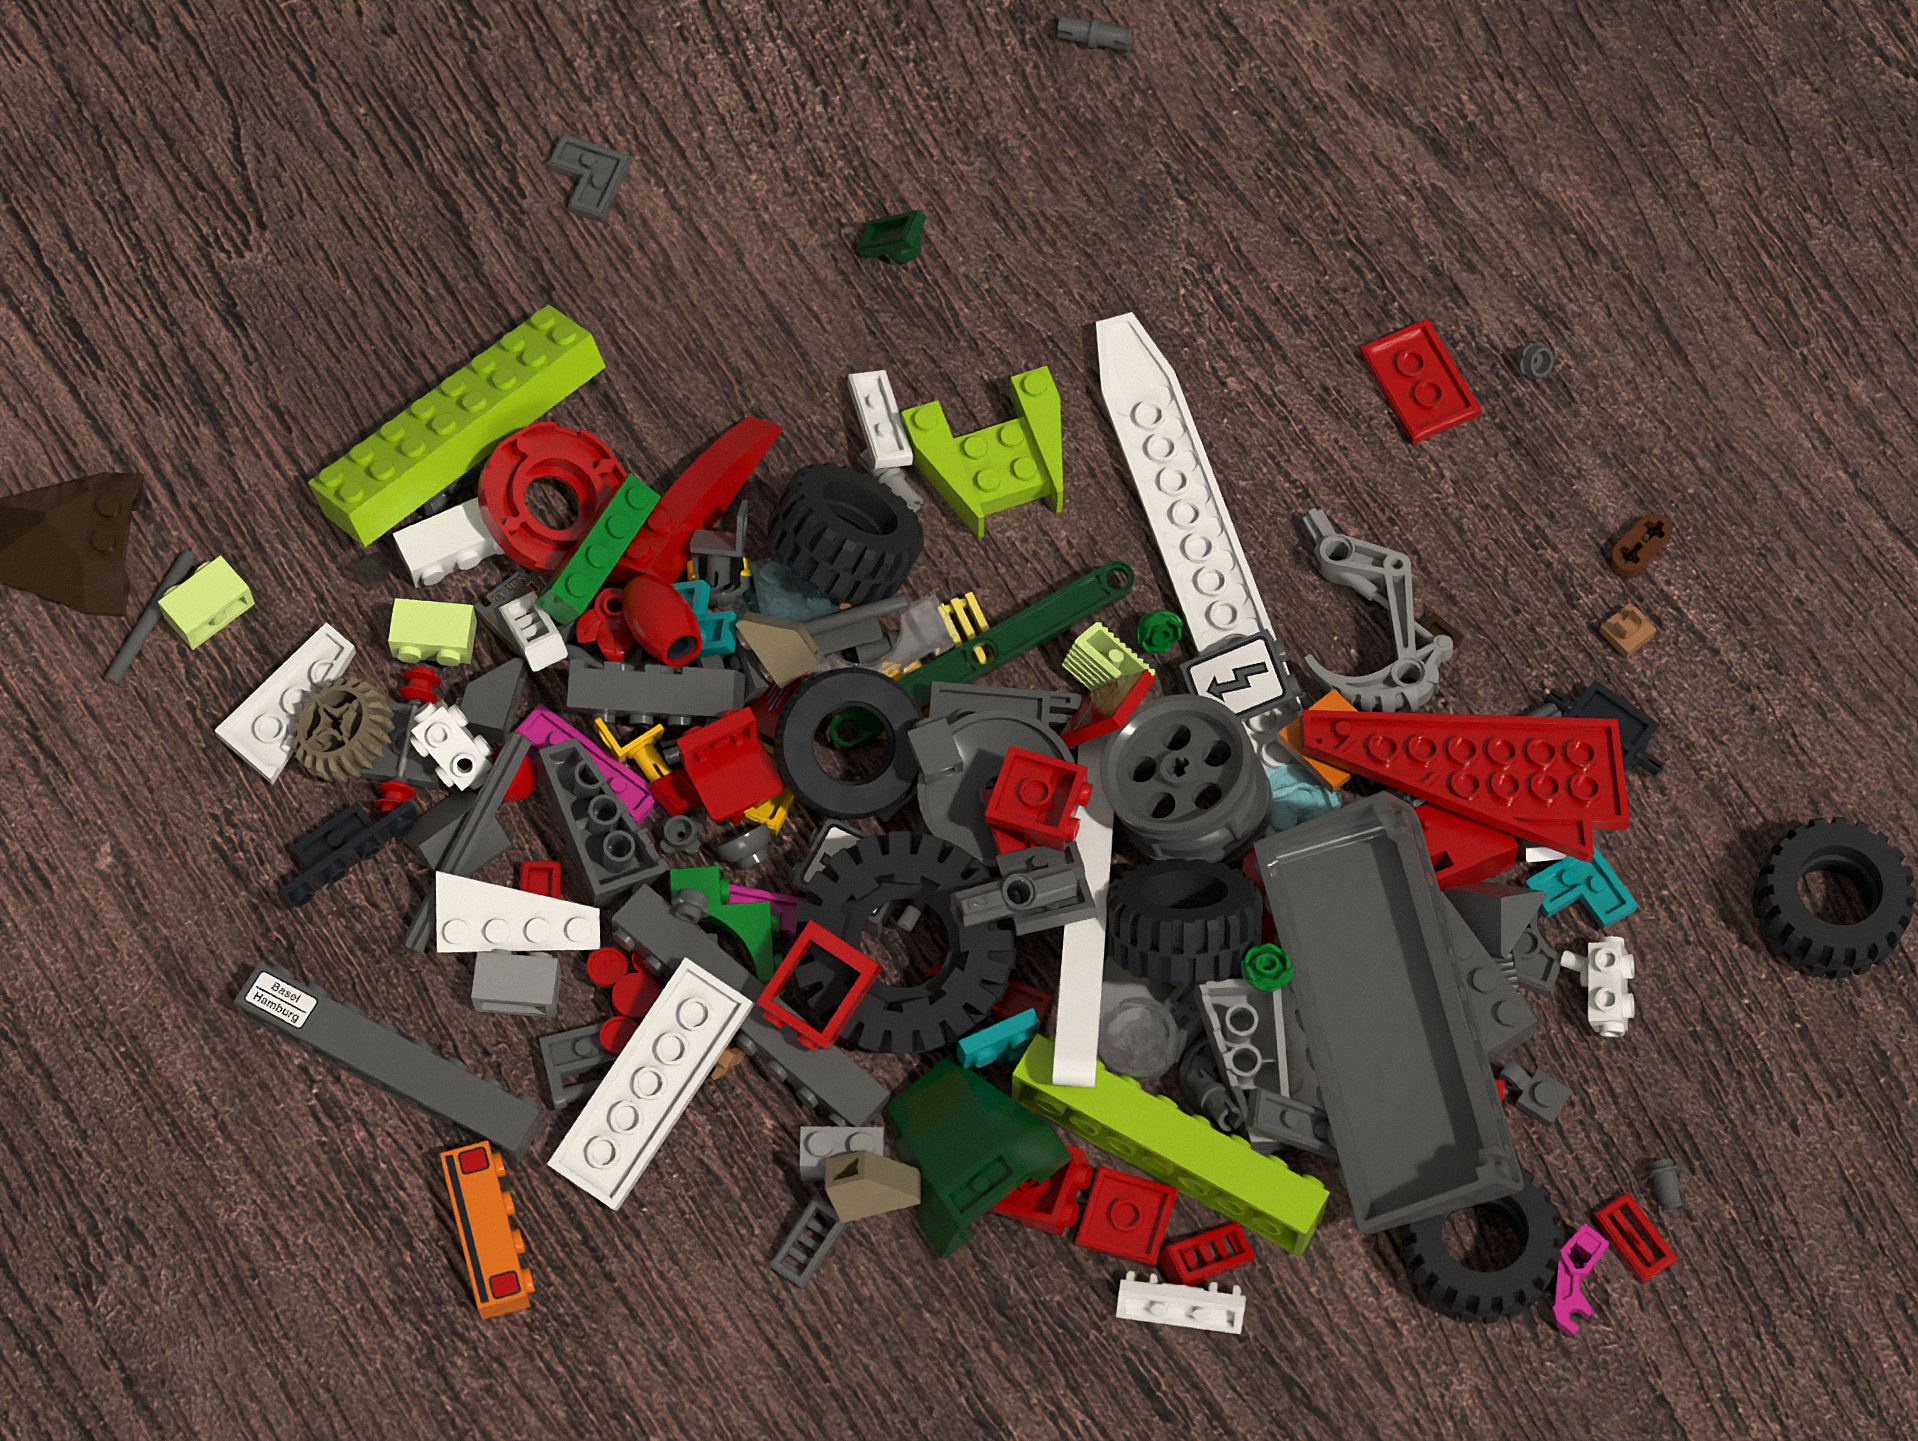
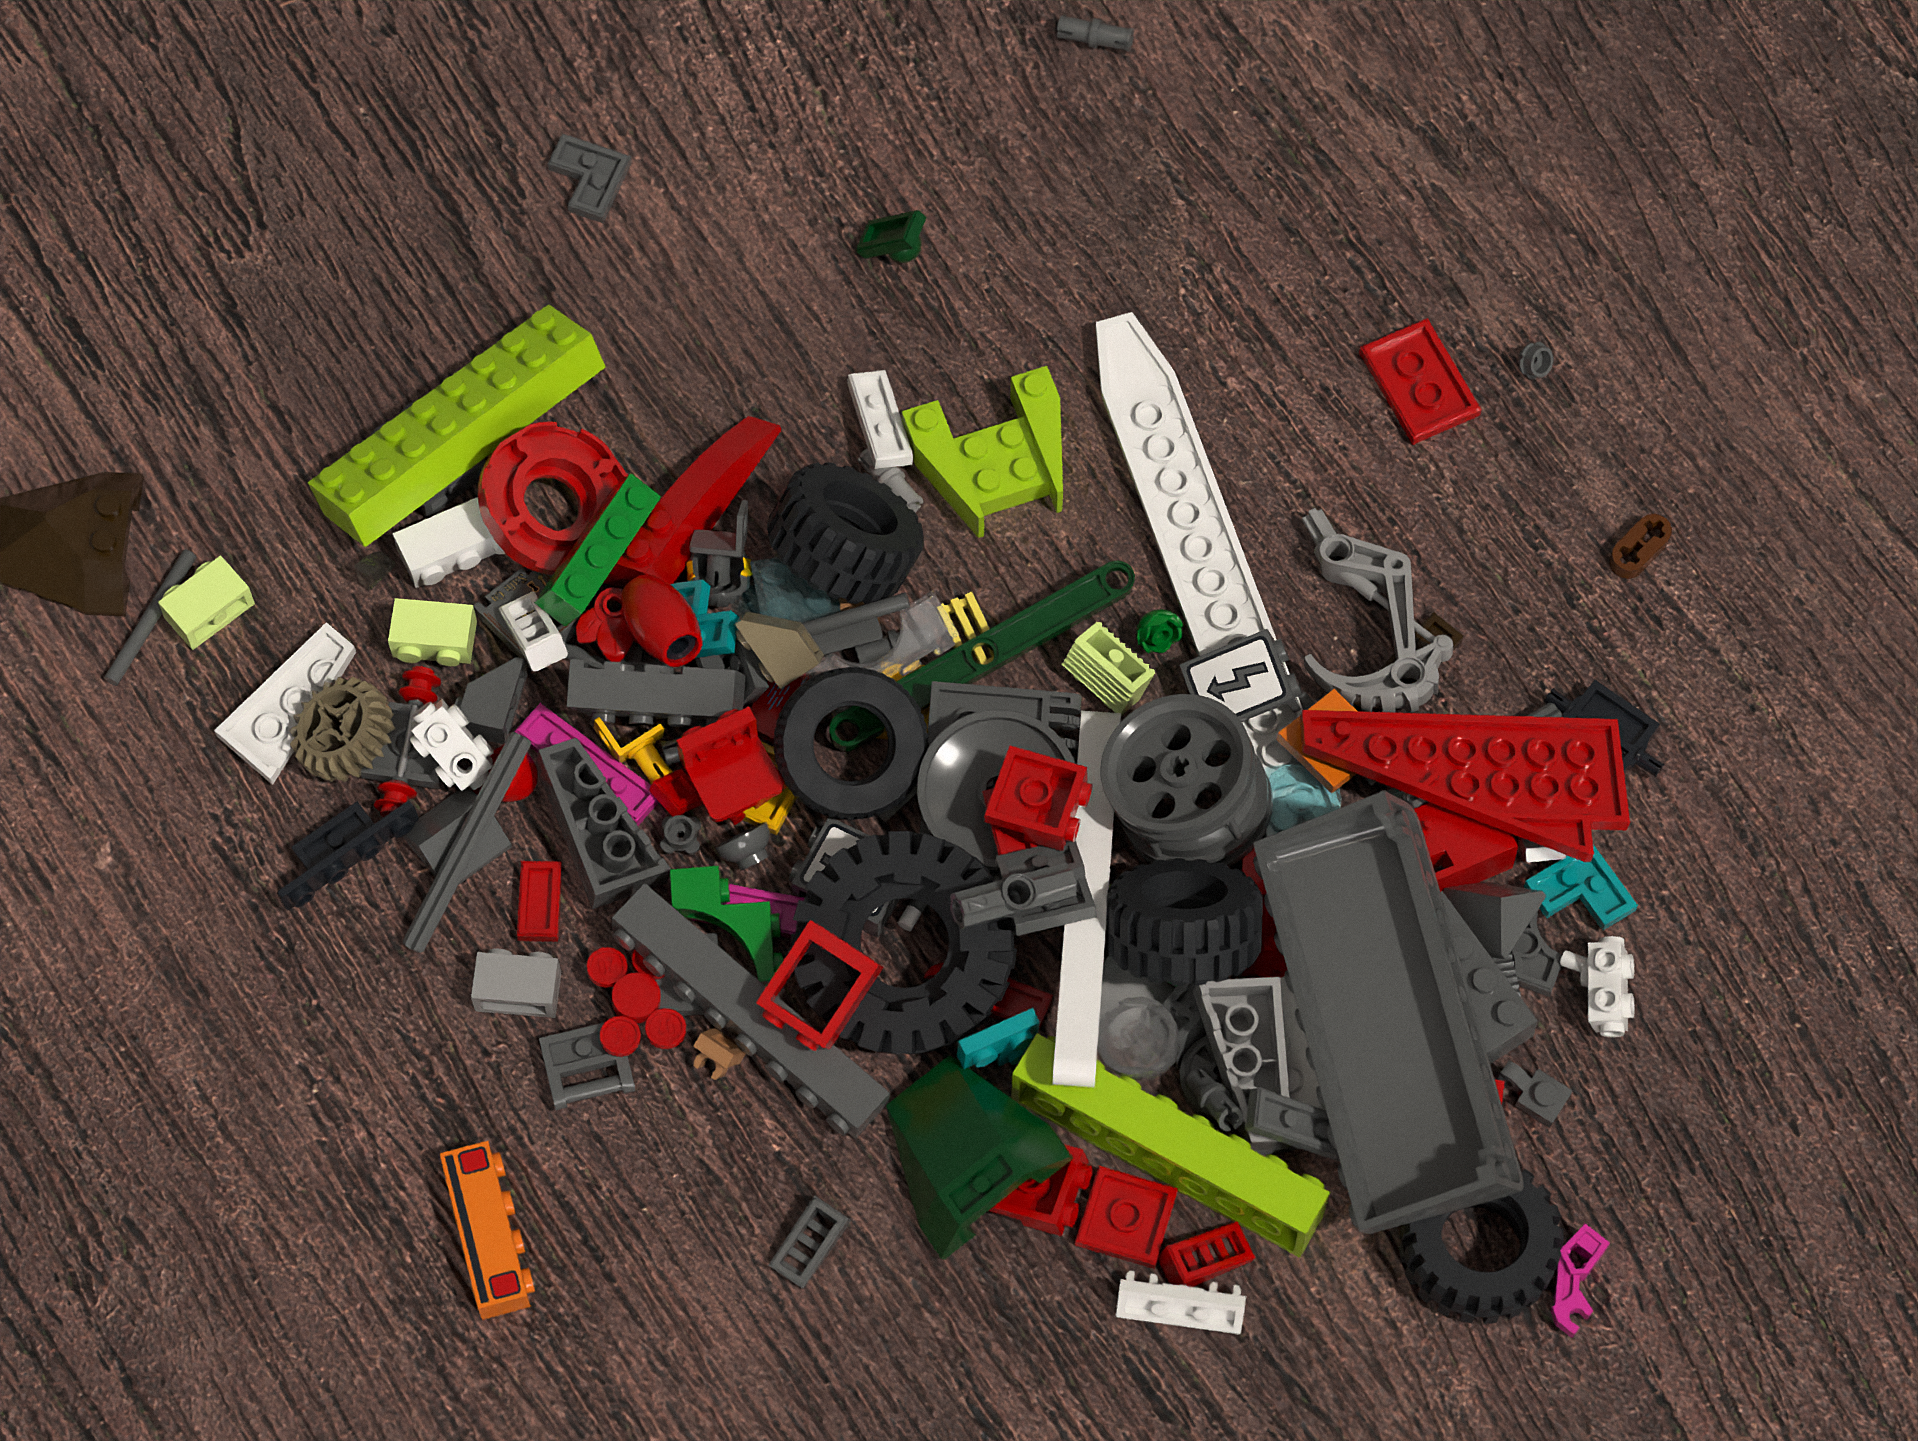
dark grey brick [234,961,544,1164] -> none
white wing [436,871,600,952] -> none
white plate [547,957,755,1211] -> none
dark grey plate [671,888,710,923] -> none
light grey piece [799,1126,884,1181] -> none
dark tan slope [825,1150,921,1223] -> none
dark grey brick [907,717,963,785] -> none
red tile [1059,669,1155,748] -> none
green plate [1241,944,1294,992] -> none
red tile [1593,1192,1678,1285] -> none
medium nougat tile [1599,603,1656,659] -> none
dark grey pin [1647,1158,1687,1214] -> none
black tyre [1753,816,1916,979] -> none

